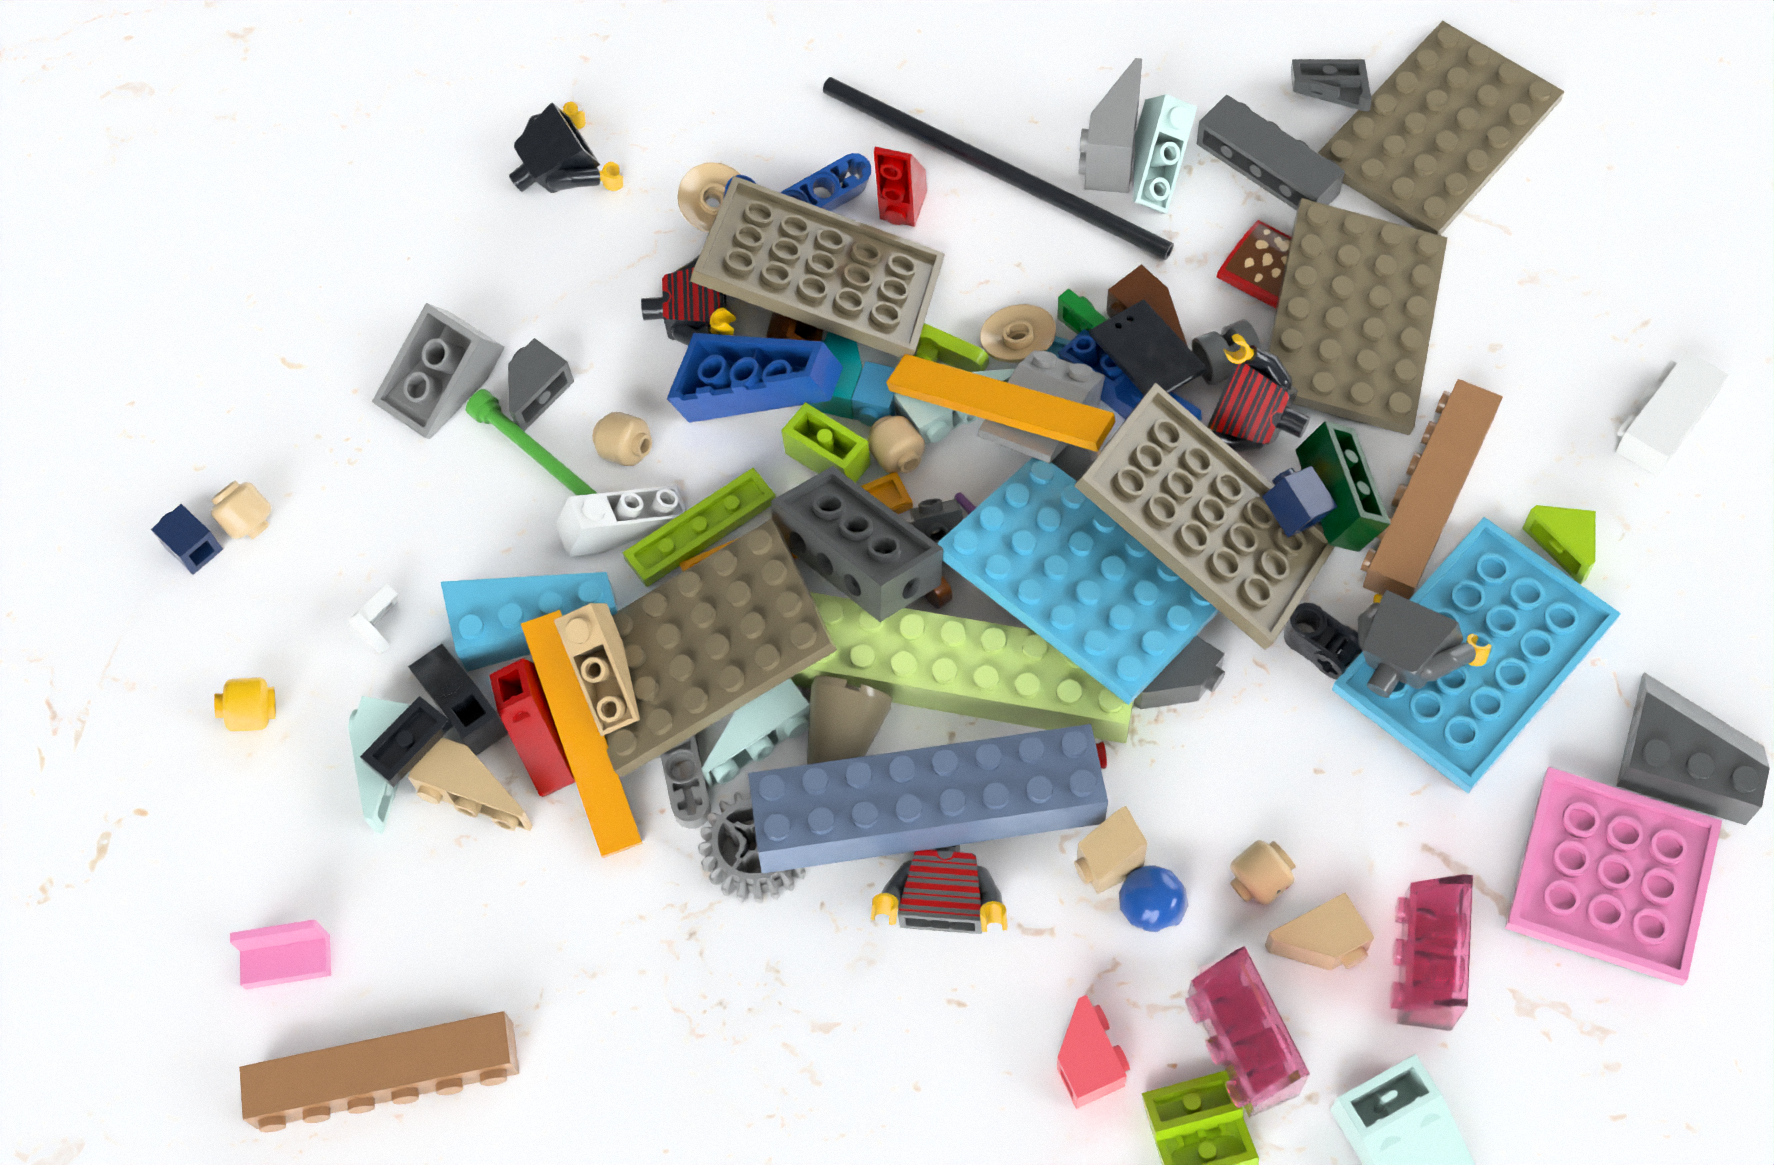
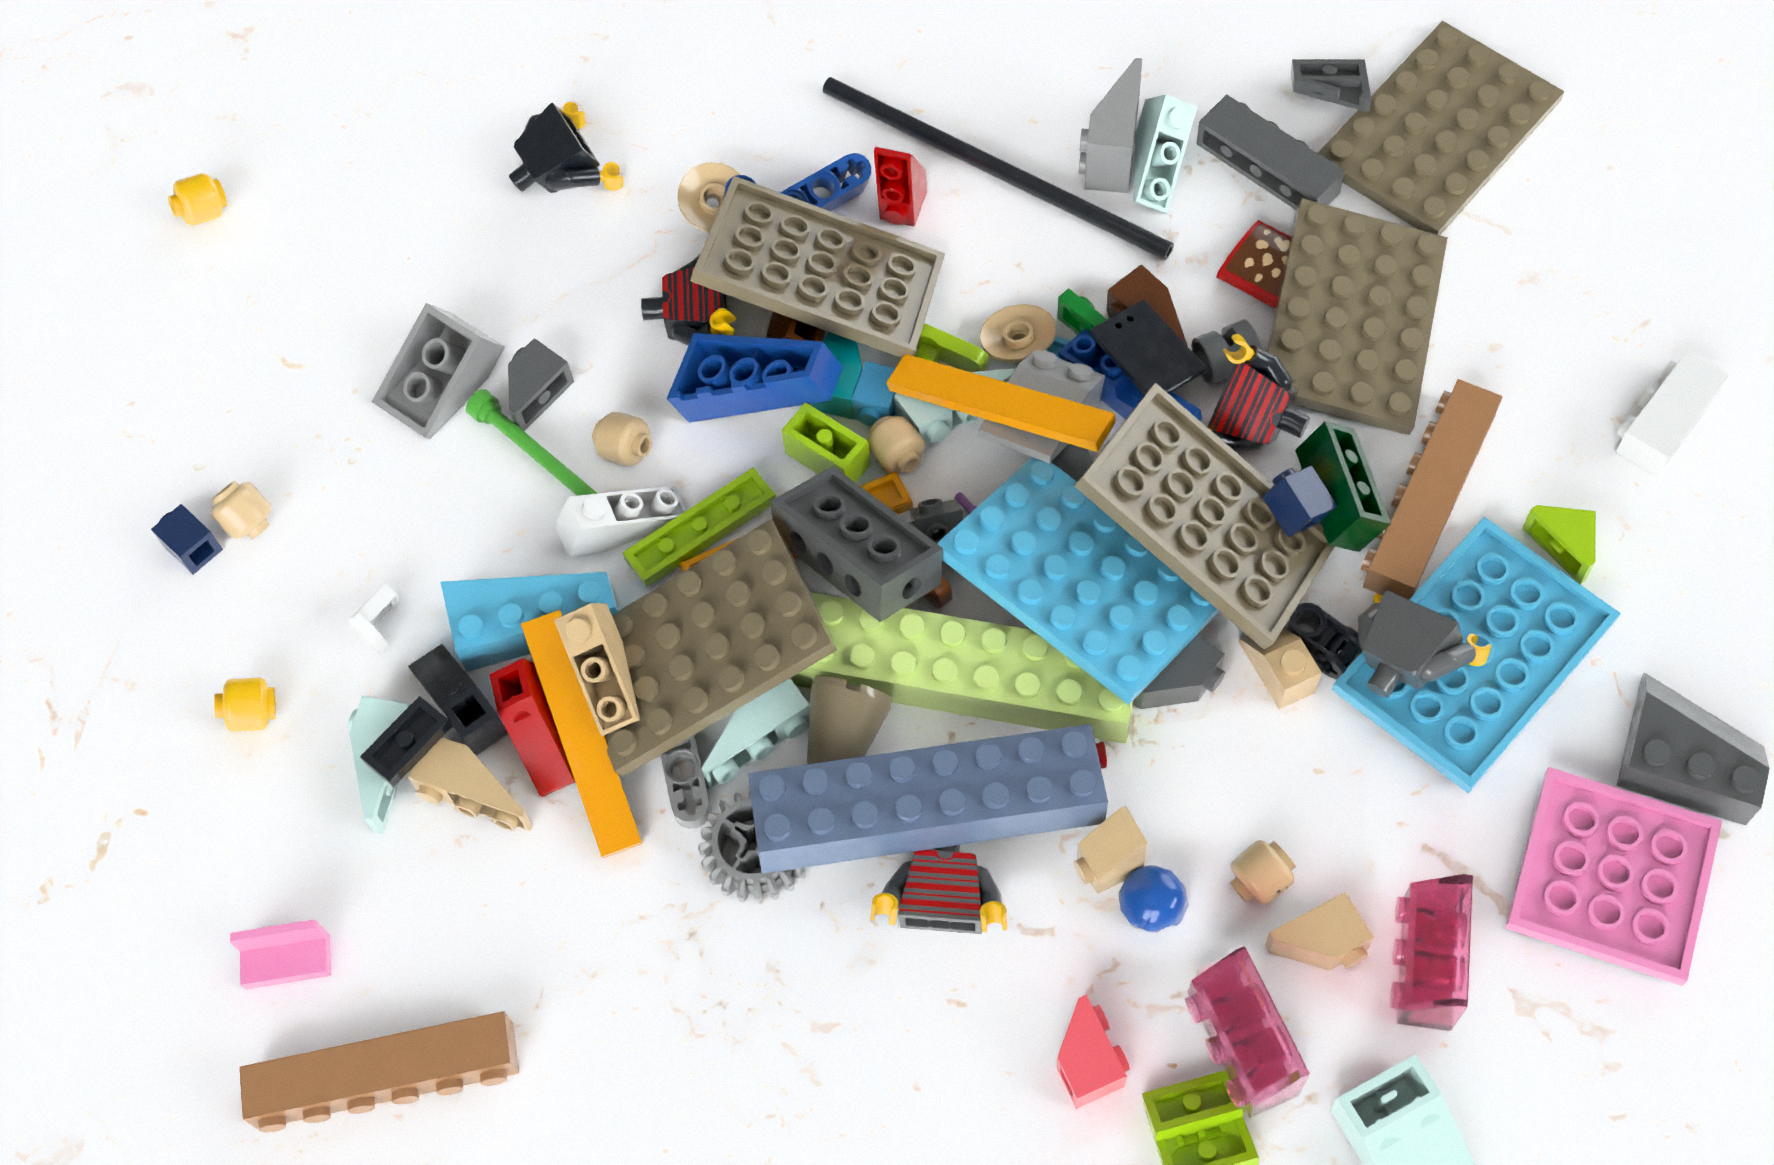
none -> yellow head [168,173,227,226]
none -> tan slope [1239,628,1322,710]

